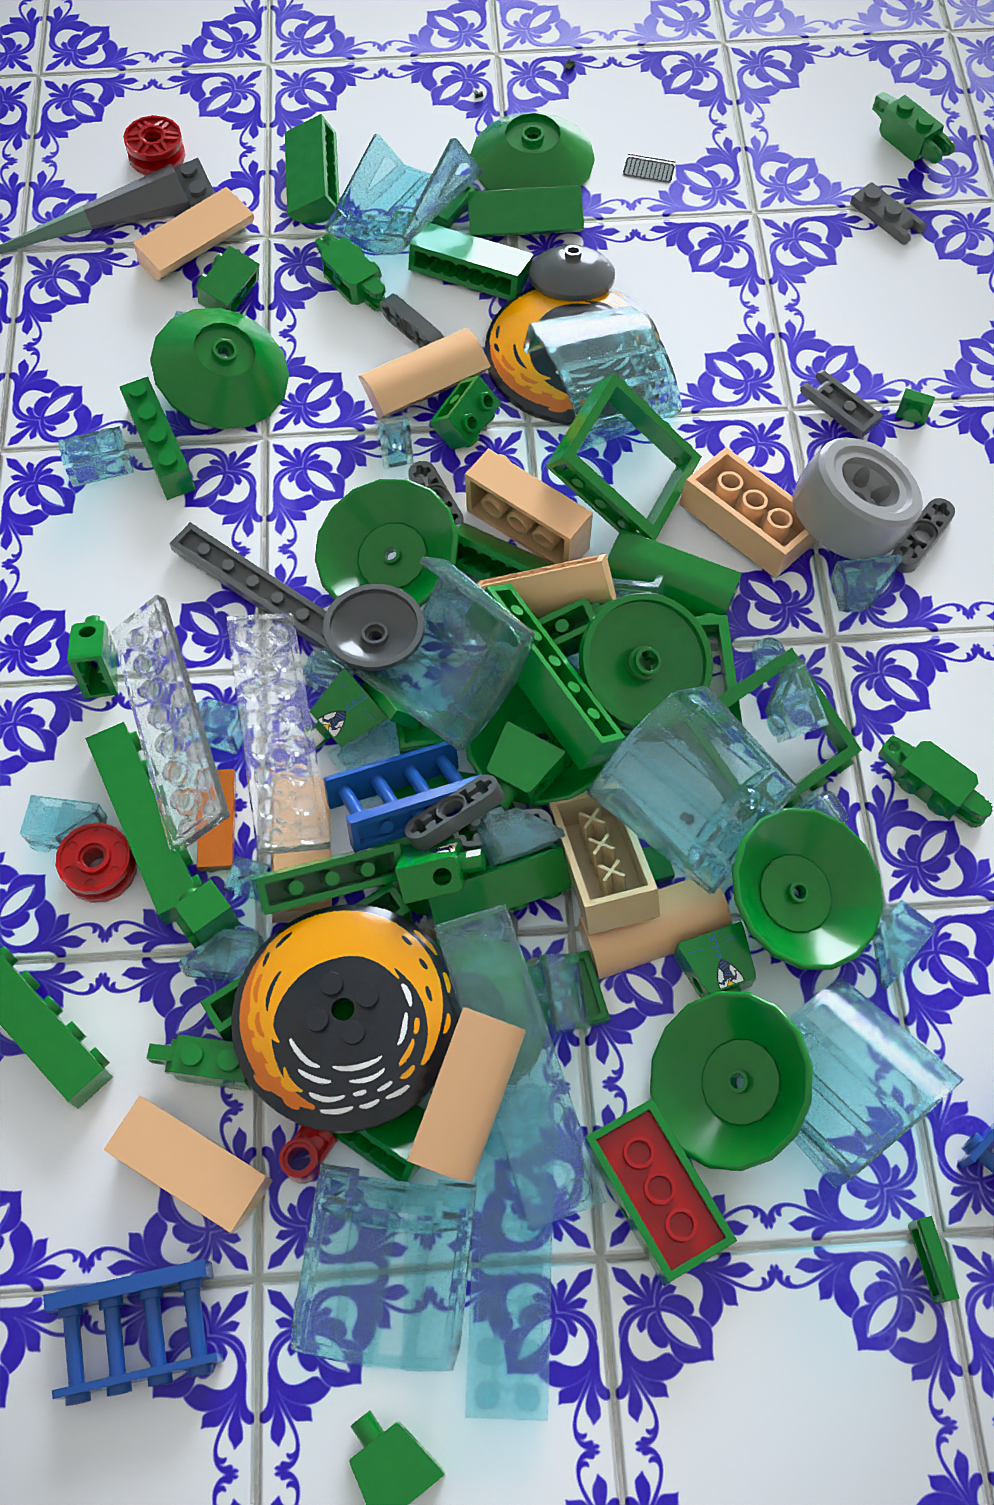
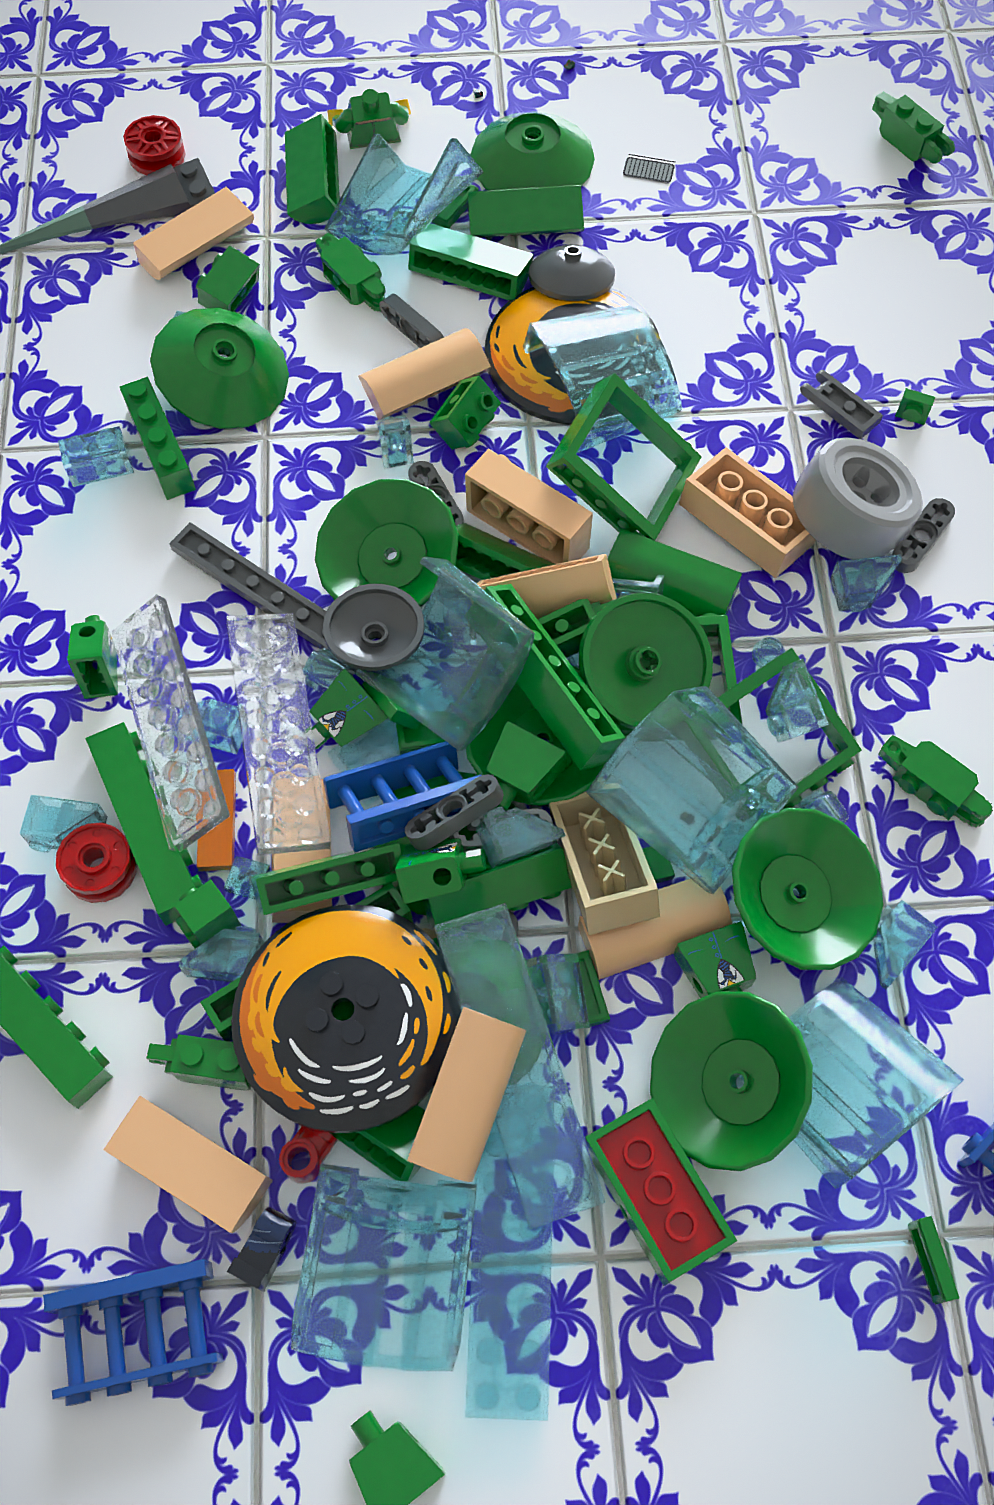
dark grey hinge [850,182,926,245] -> none
none -> leg [227,1207,296,1292]
none -> green torso [327,89,411,149]

